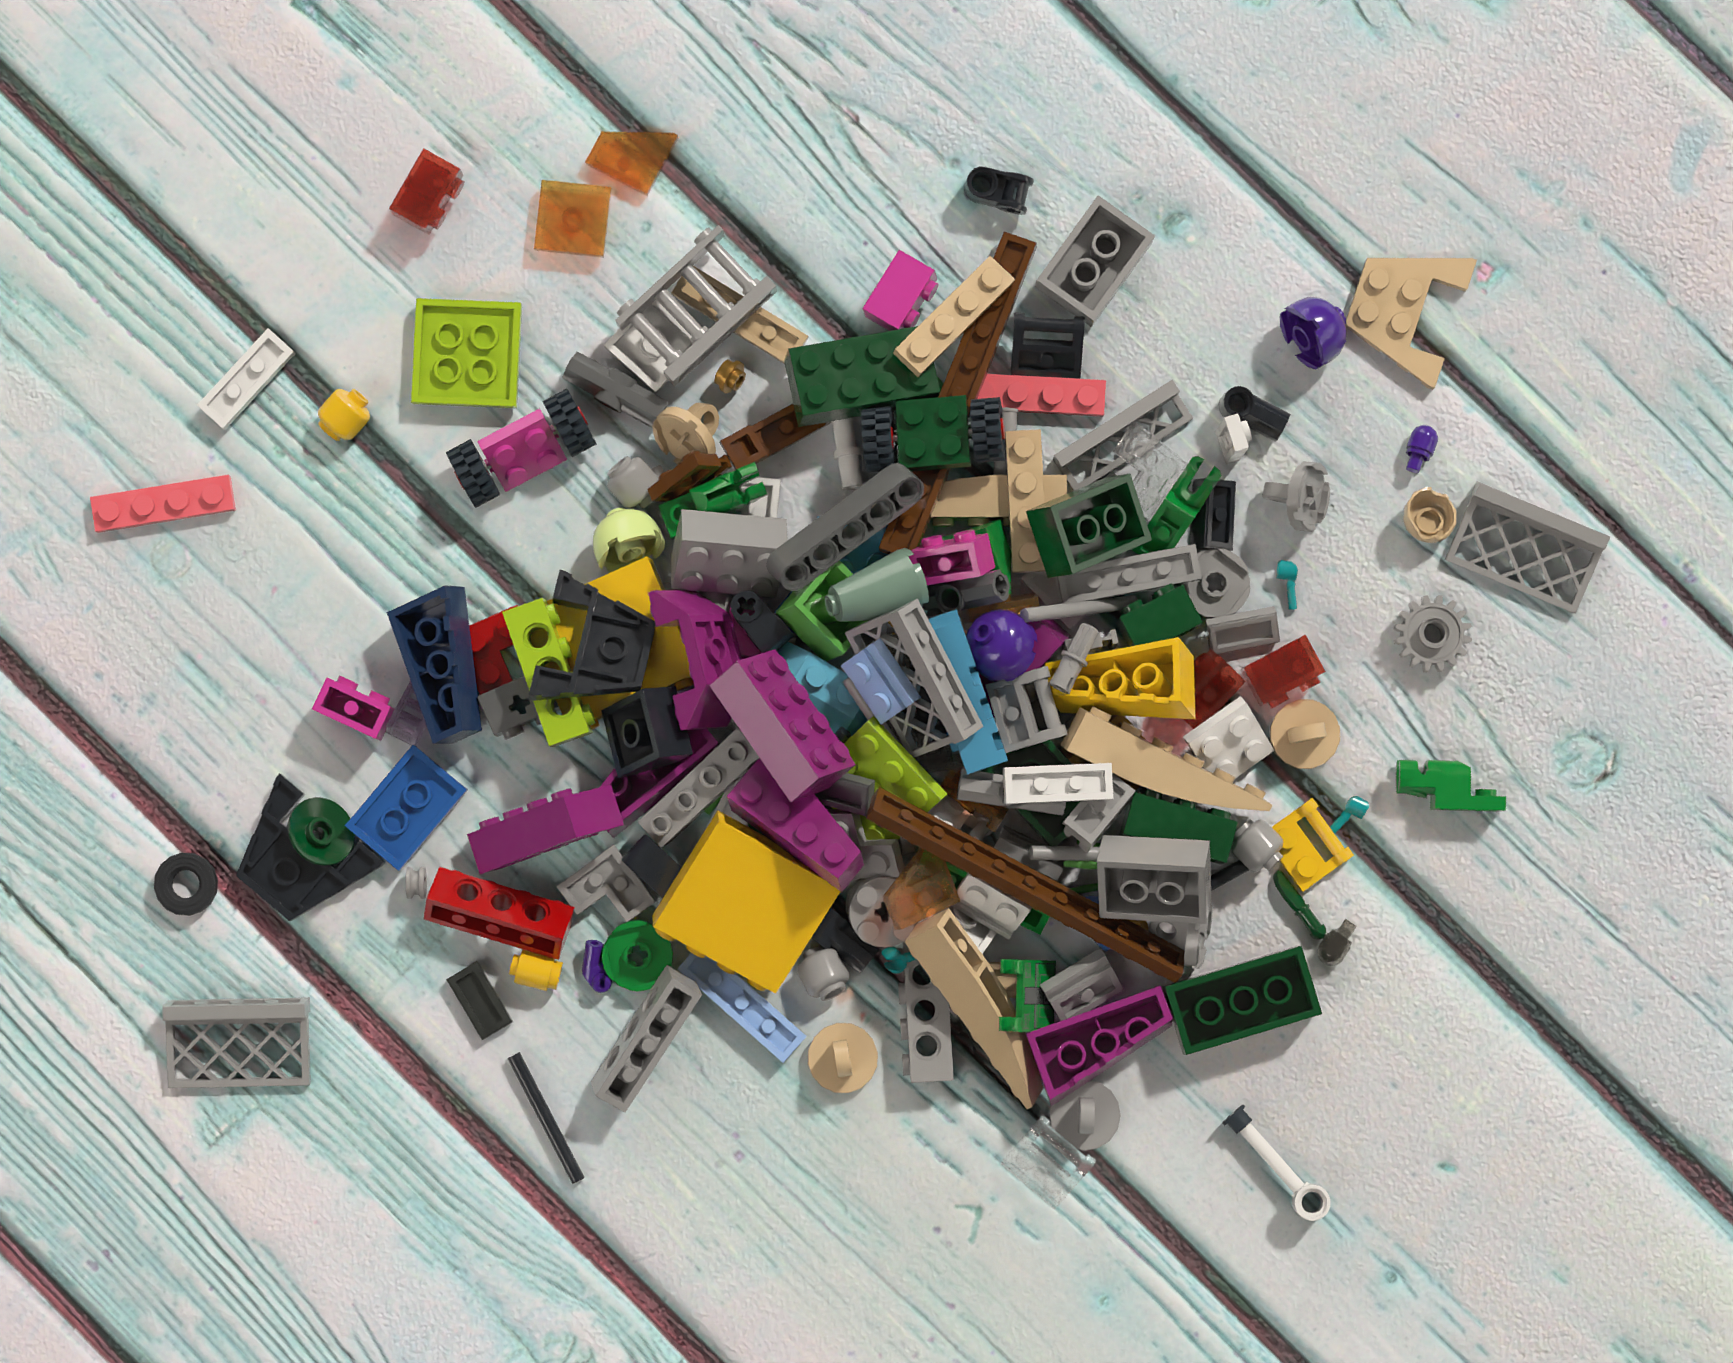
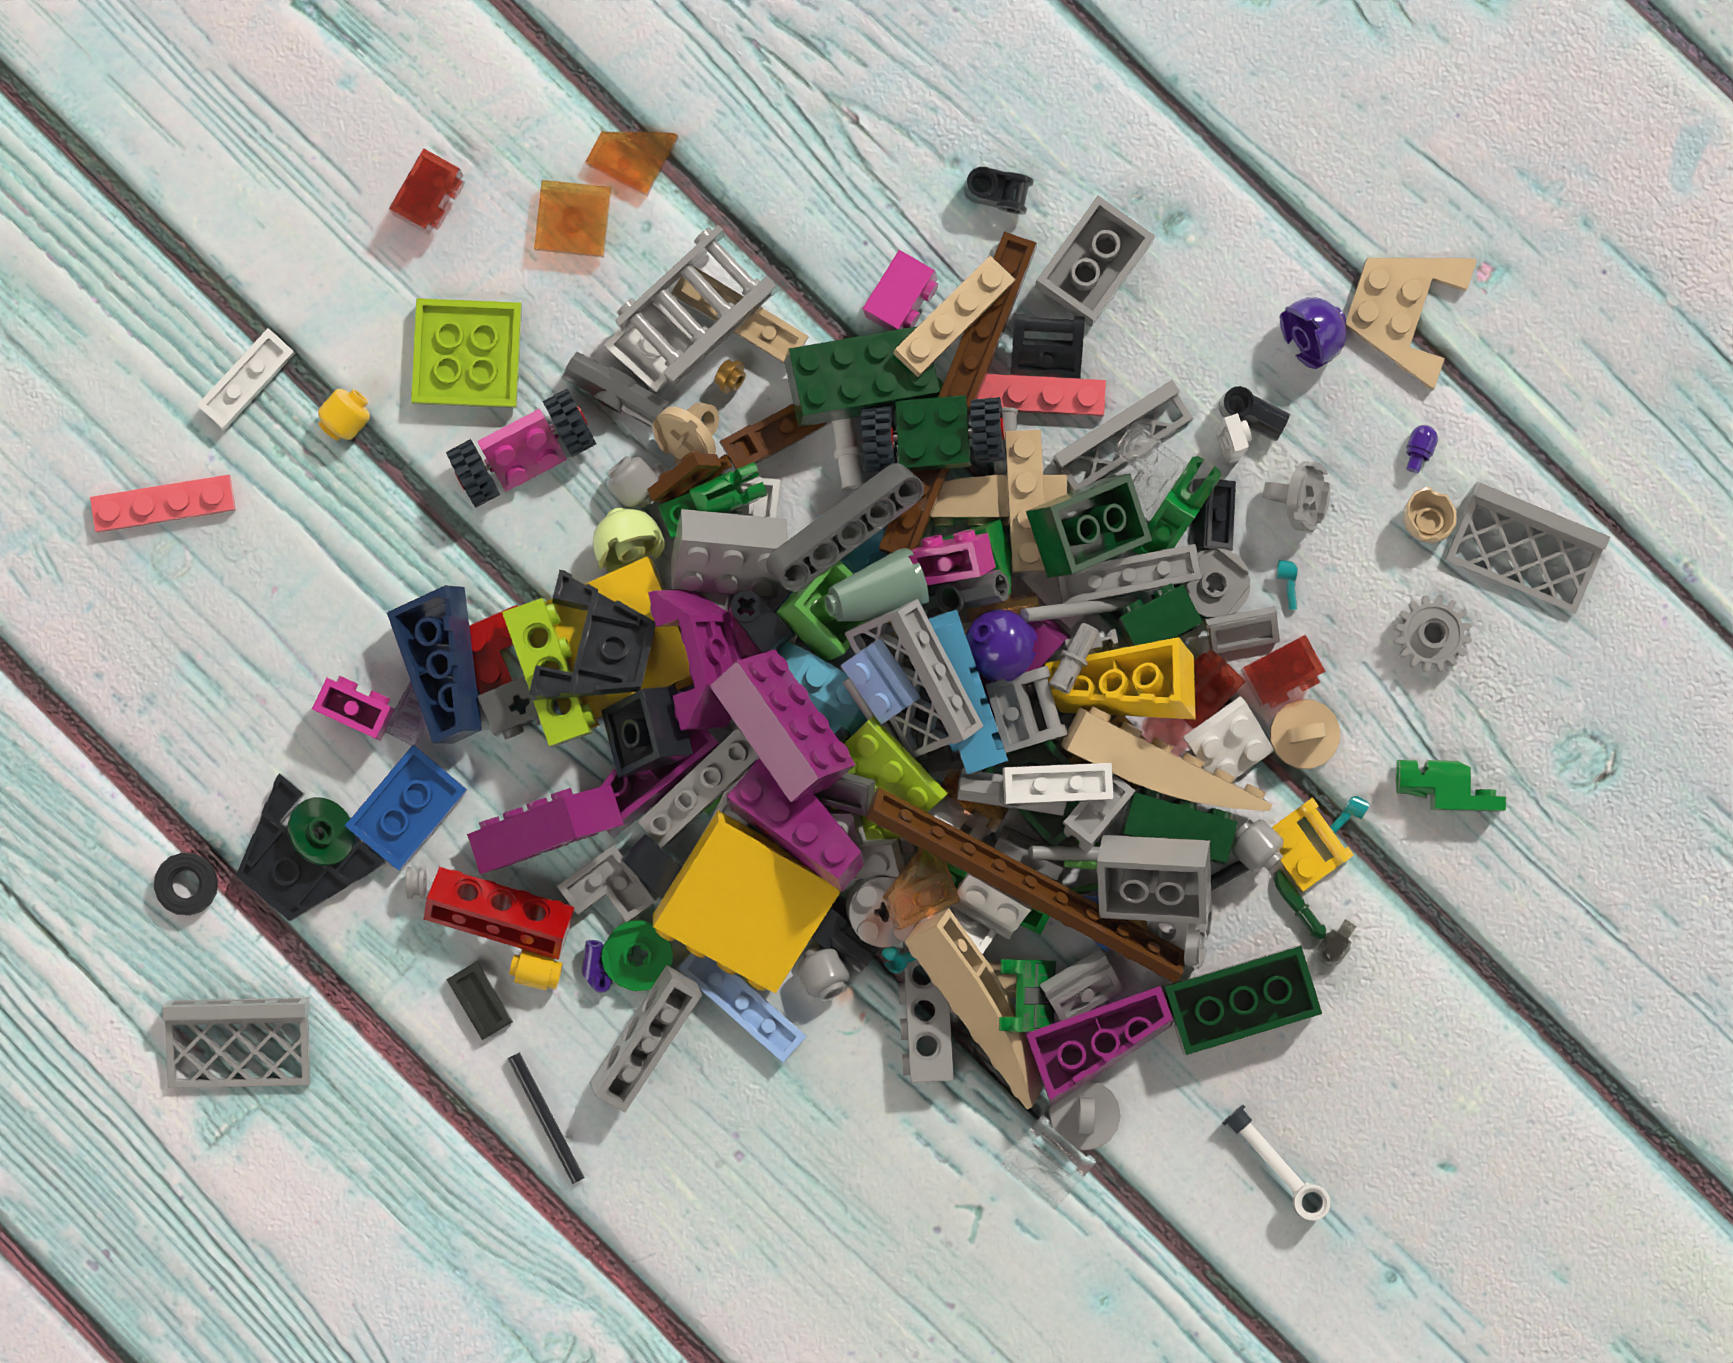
tan tile [808,1023,878,1093] -> none

